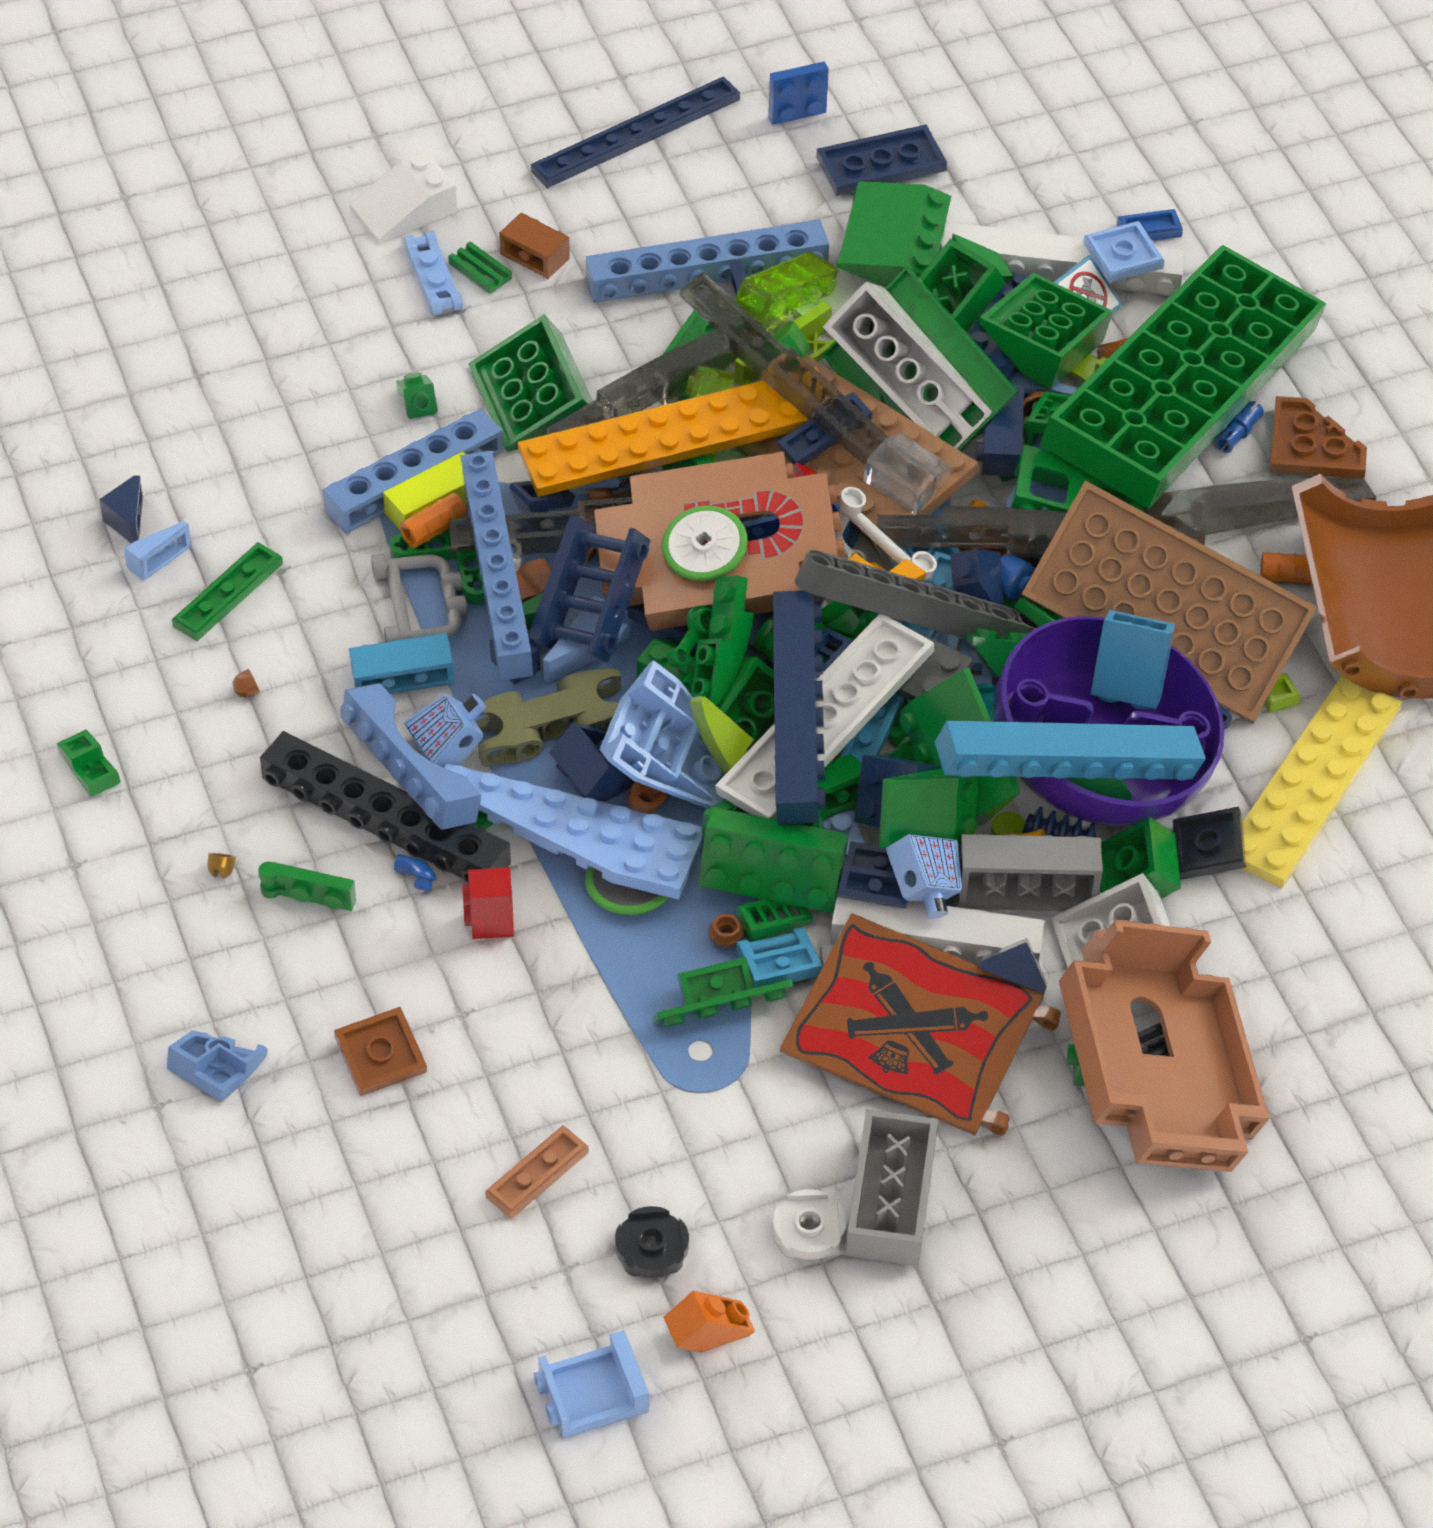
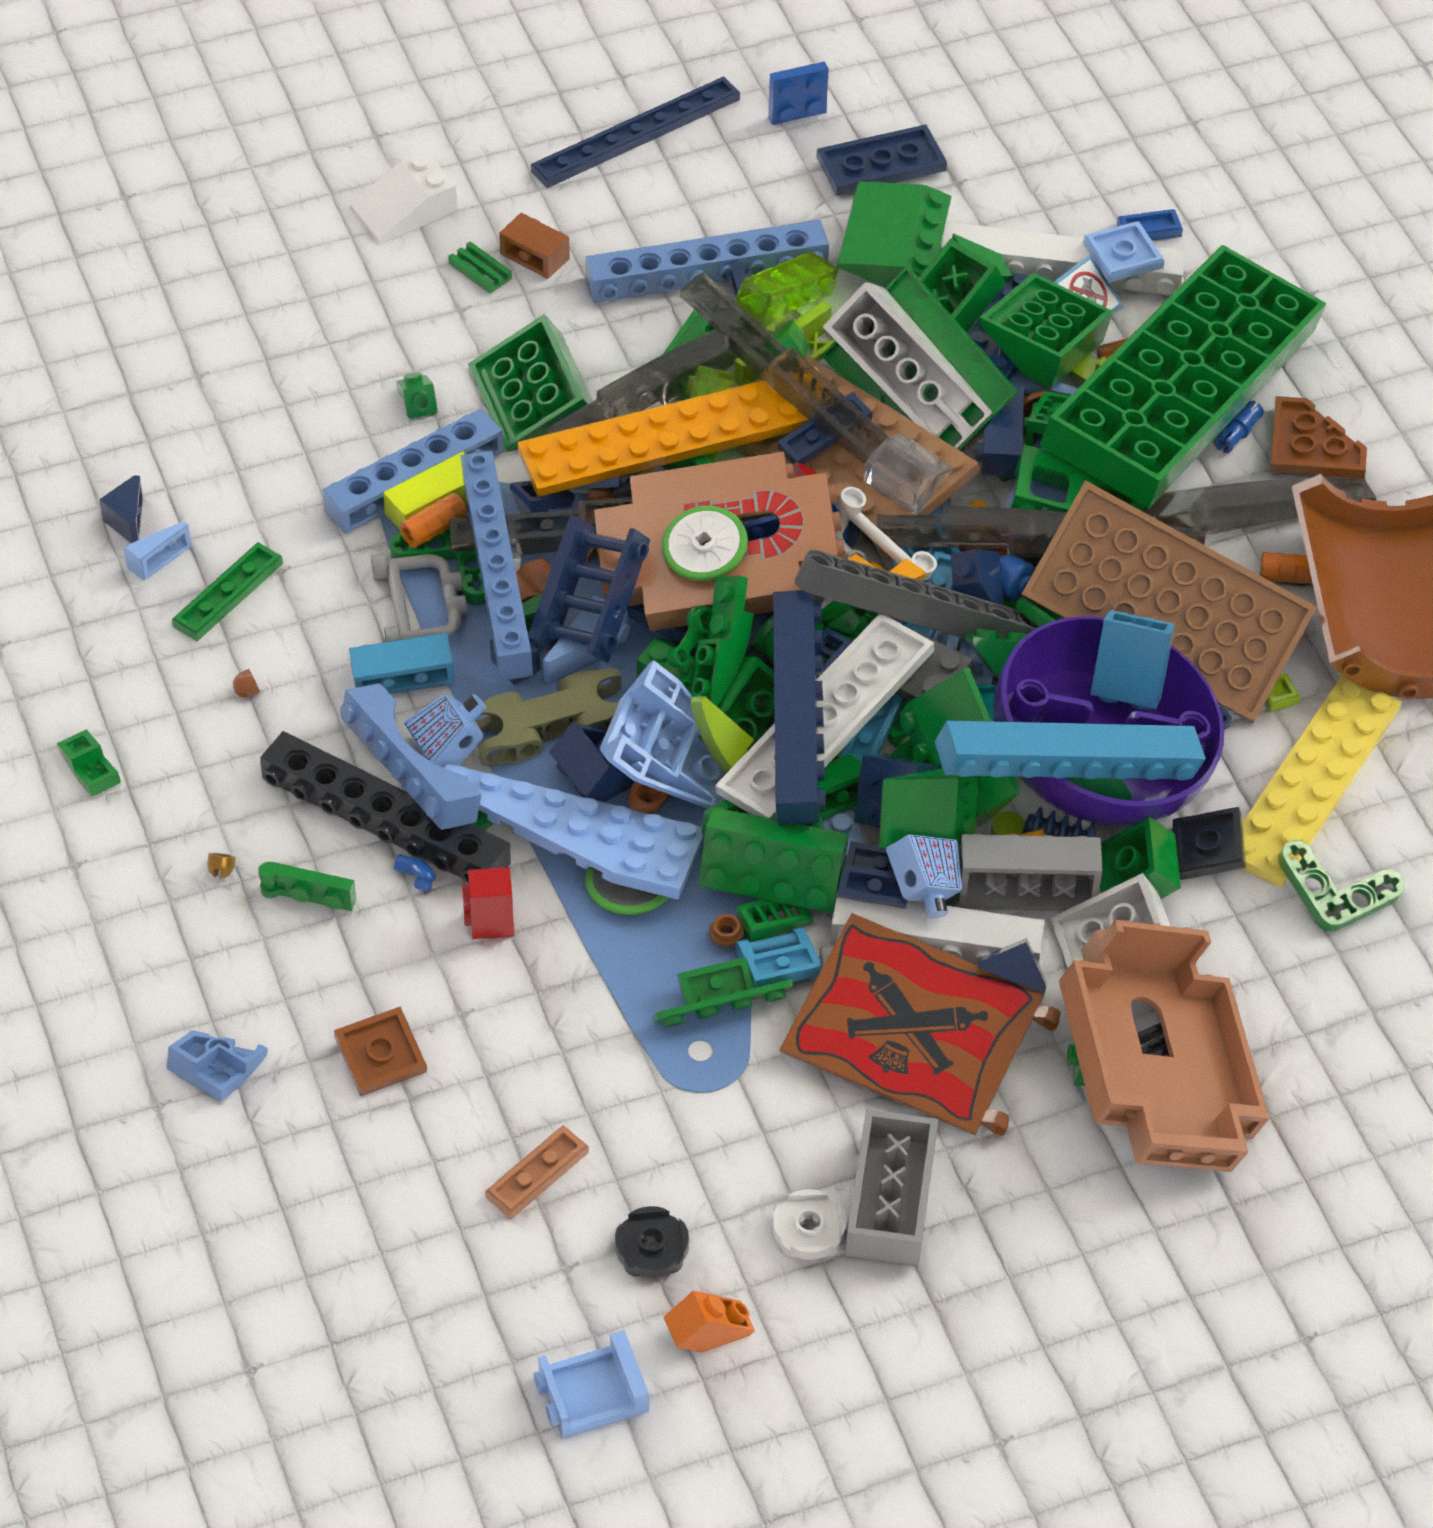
light blue plate [404,231,463,316] -> none
none -> beam [1278,840,1405,932]

